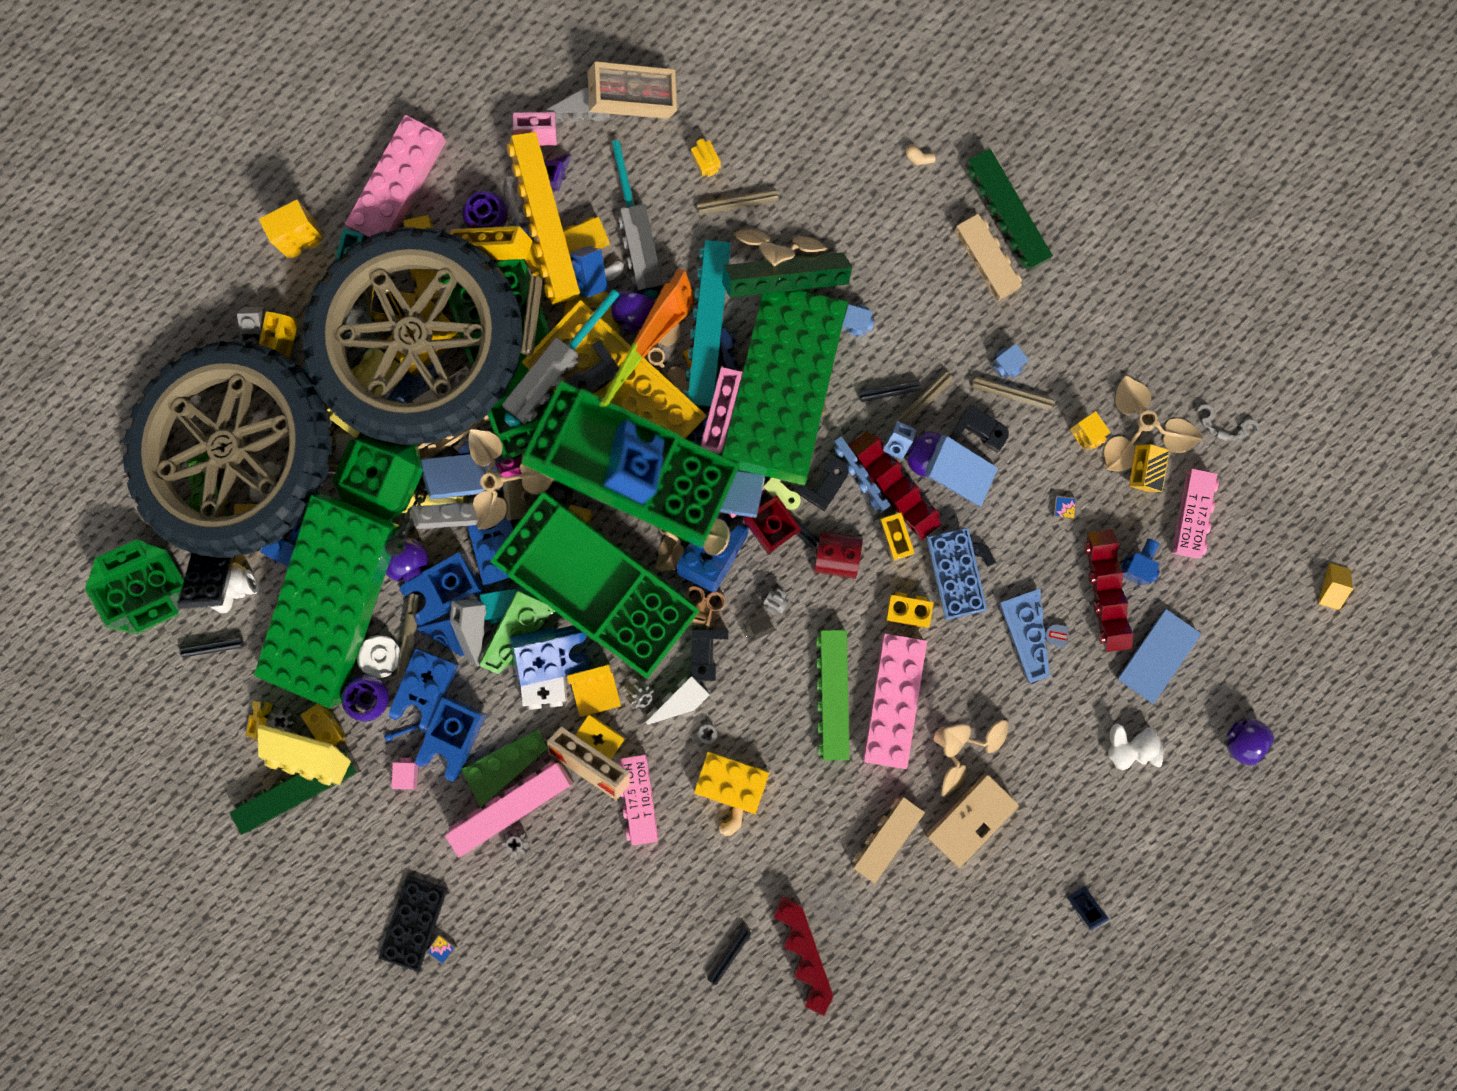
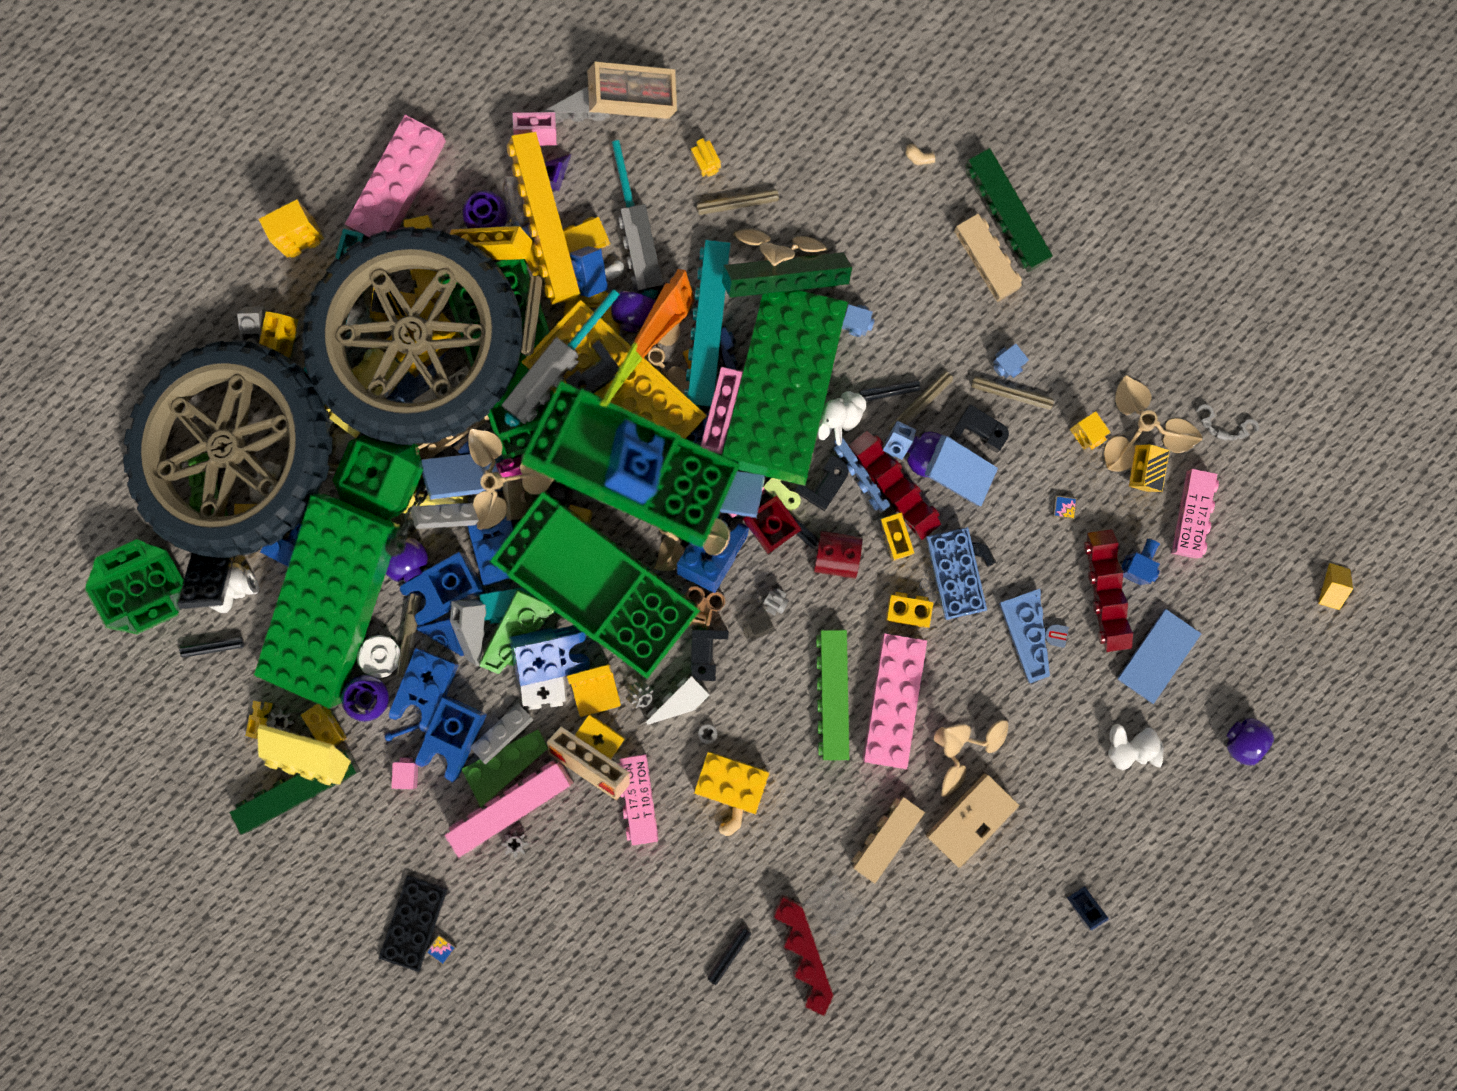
none -> light grey plate [470,703,533,764]
none -> white animal [818,391,866,445]

